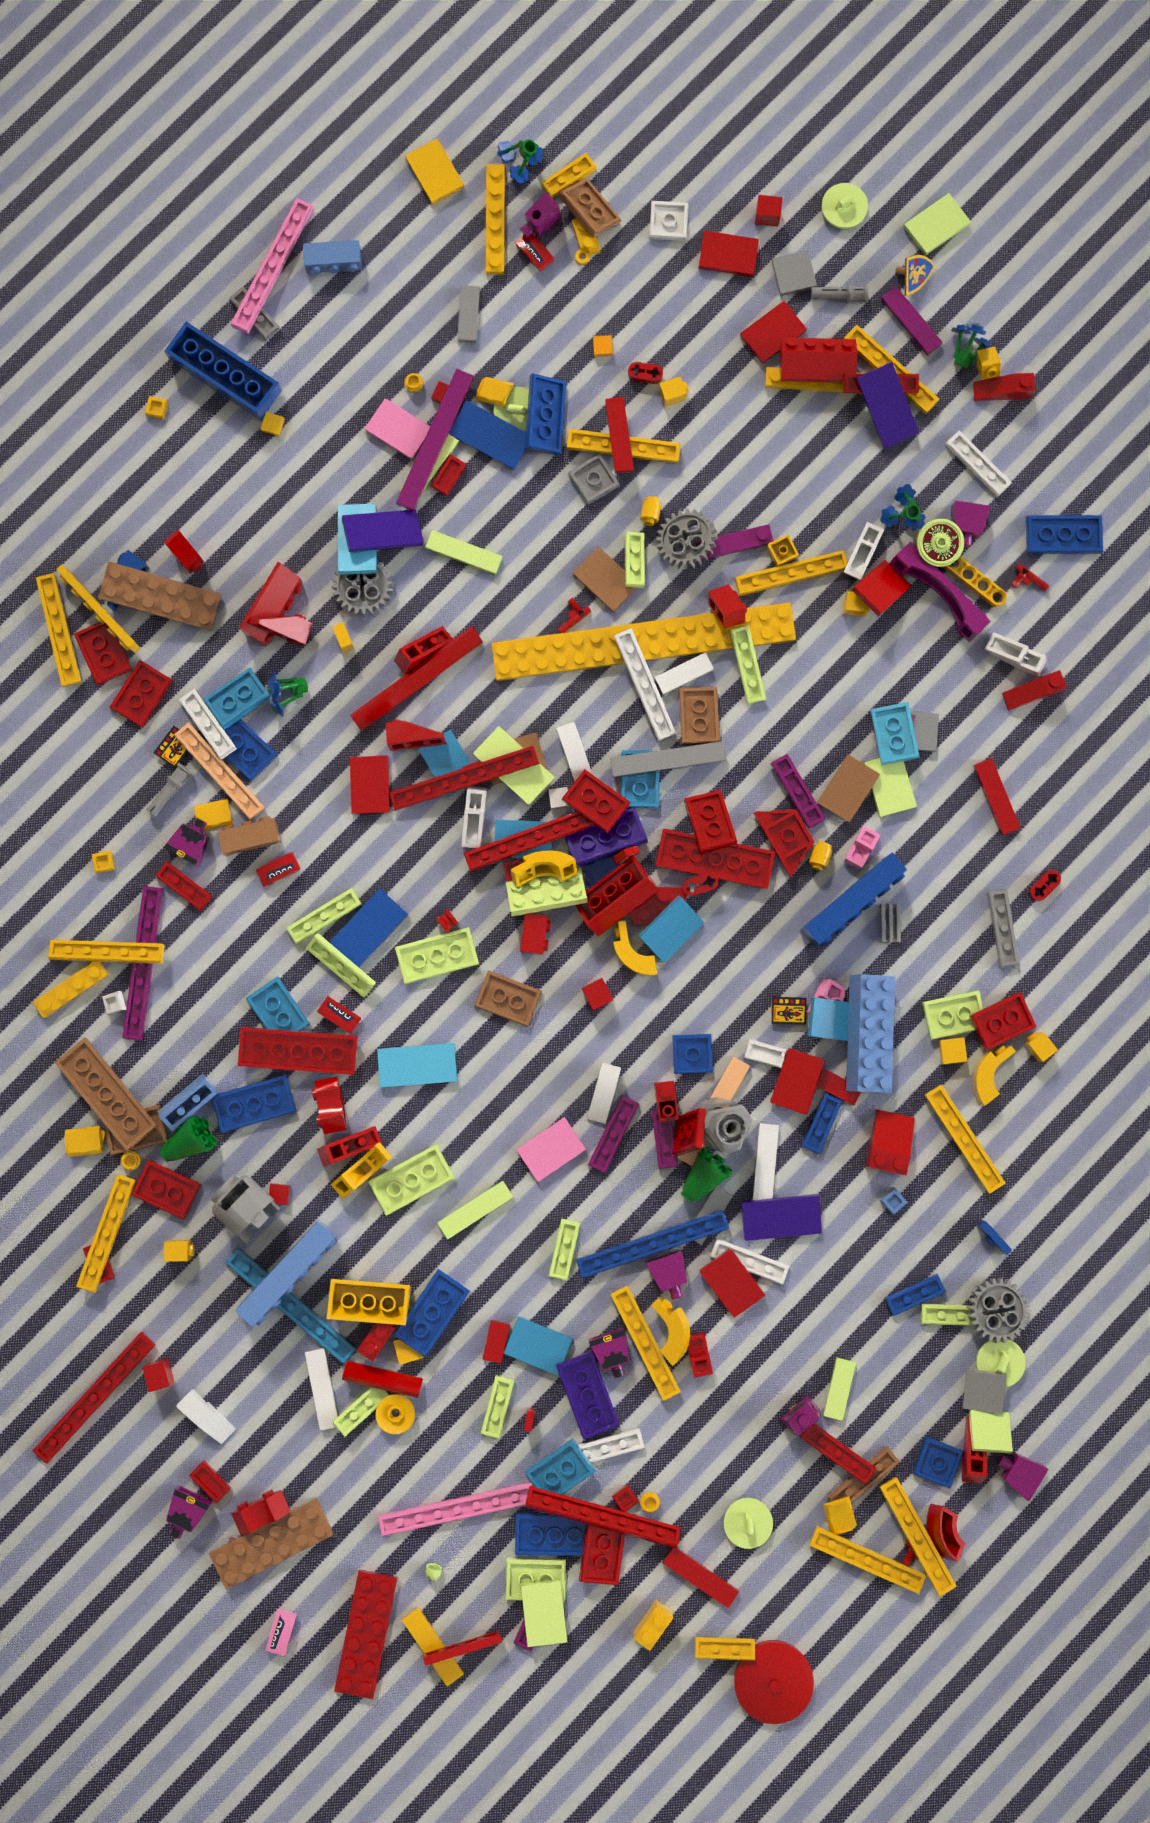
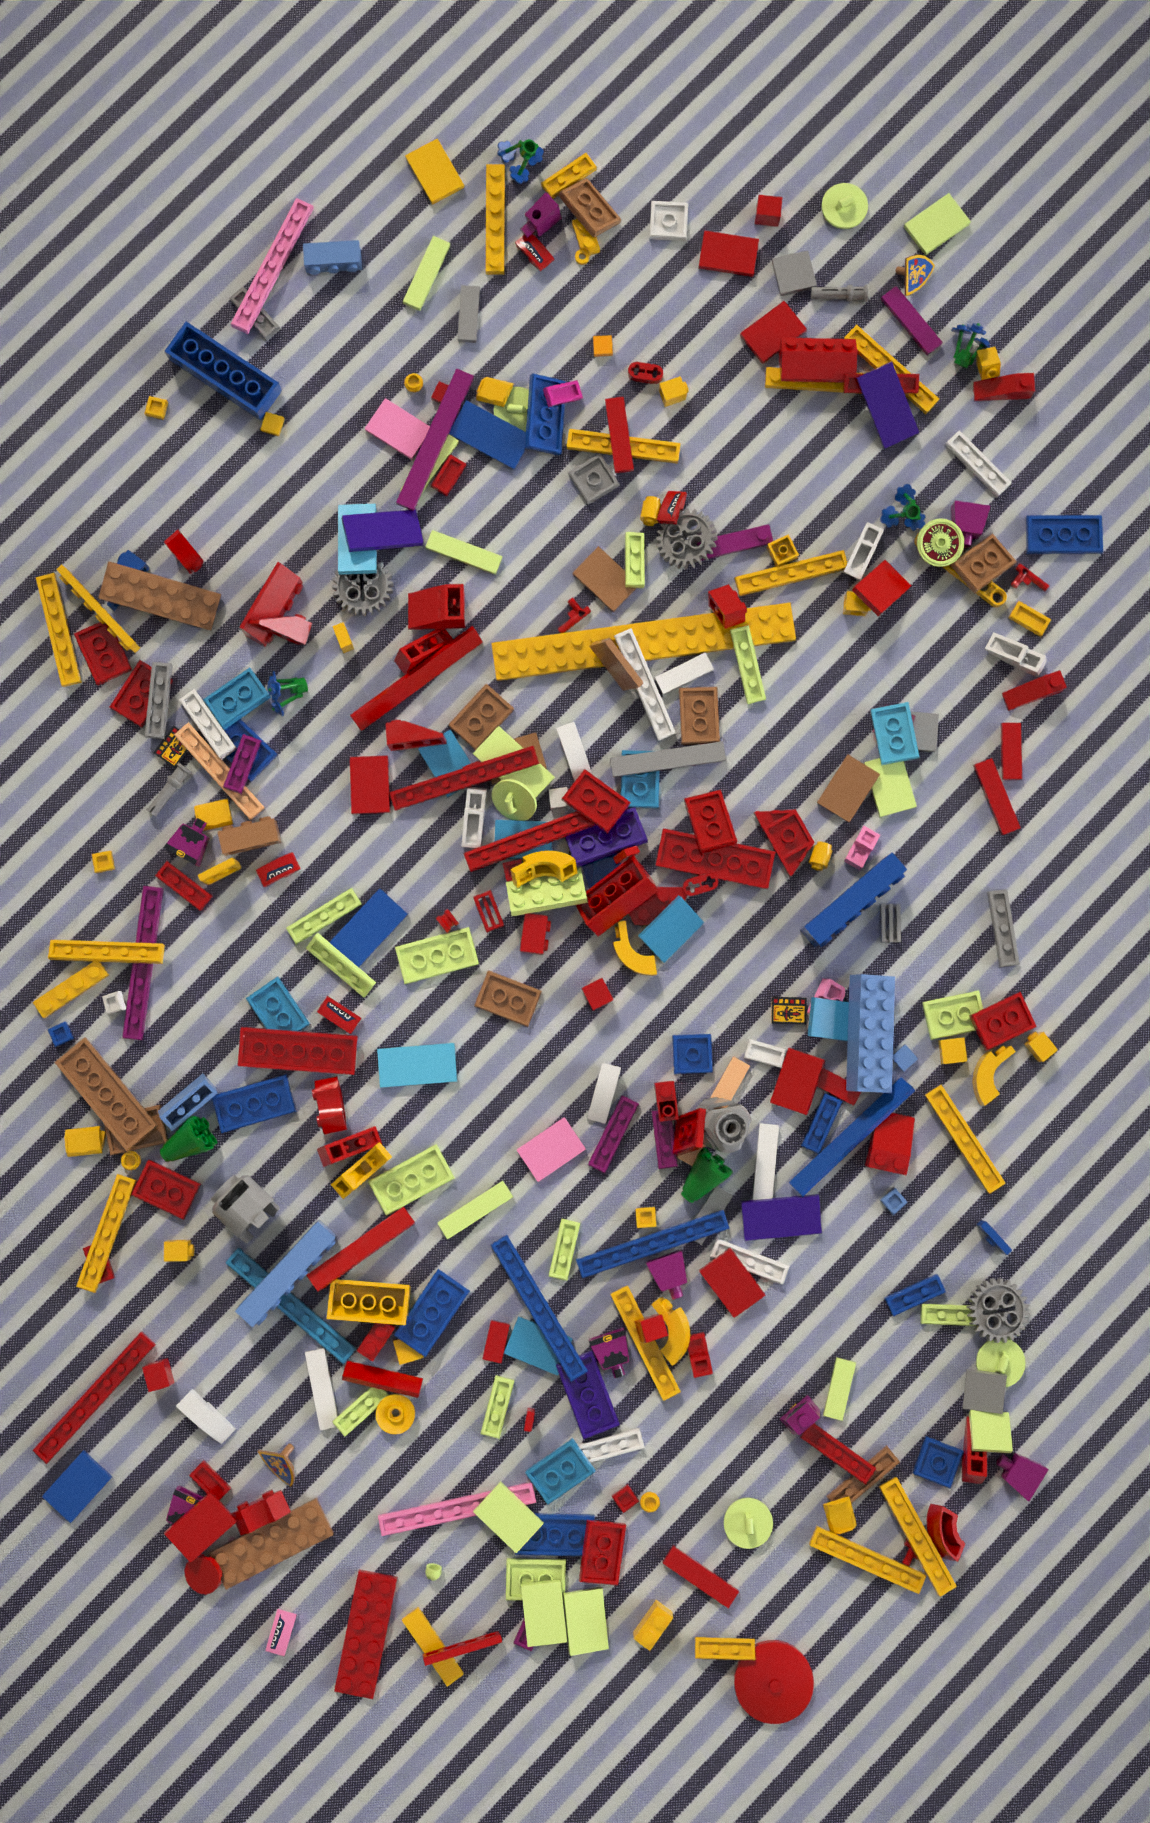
red tile [269,1183,290,1205] -> none
red tile [525,1486,681,1549] -> none
magenta plate [770,754,826,829] -> none
magenta arch [889,542,991,643] -> none
red beam [1029,870,1061,901] -> none
none -> blue tile [42,1451,112,1523]
none -> blue tile [48,1021,74,1047]
none -> light grey tile [144,662,172,740]
none -> red tile [164,1491,237,1563]
none -> red tile [184,1554,222,1595]
none -> yellow tile [198,857,242,885]
none -> magenta tile [223,734,262,795]
none -> shield [257,1443,295,1487]
none -> red tile [306,1207,415,1292]
none -> yellowish green tile [403,236,451,311]
none -> red slope [408,584,465,630]
none -> medium nougat tile [448,684,515,751]
none -> red tile [473,890,504,933]
none -> yellowish green tile [473,1481,544,1553]
none -> blue tile [491,1235,588,1382]
none -> yellowish green shield [492,779,537,821]
none -> dark pink tile [543,380,583,407]
none -> yellowish green tile [563,1587,609,1656]
none -> medium nougat tile [589,638,644,691]
none -> red piece [634,1314,668,1343]
none -> yellow plate [635,1207,656,1228]
none -> red slope [657,491,687,525]
none -> blue tile [789,1077,915,1197]
none -> medium blue tile [893,1044,918,1072]
none -> medium nougat tile [950,533,1017,594]
none -> red tile [1001,723,1022,780]
none -> yellow tile [1008,601,1051,637]

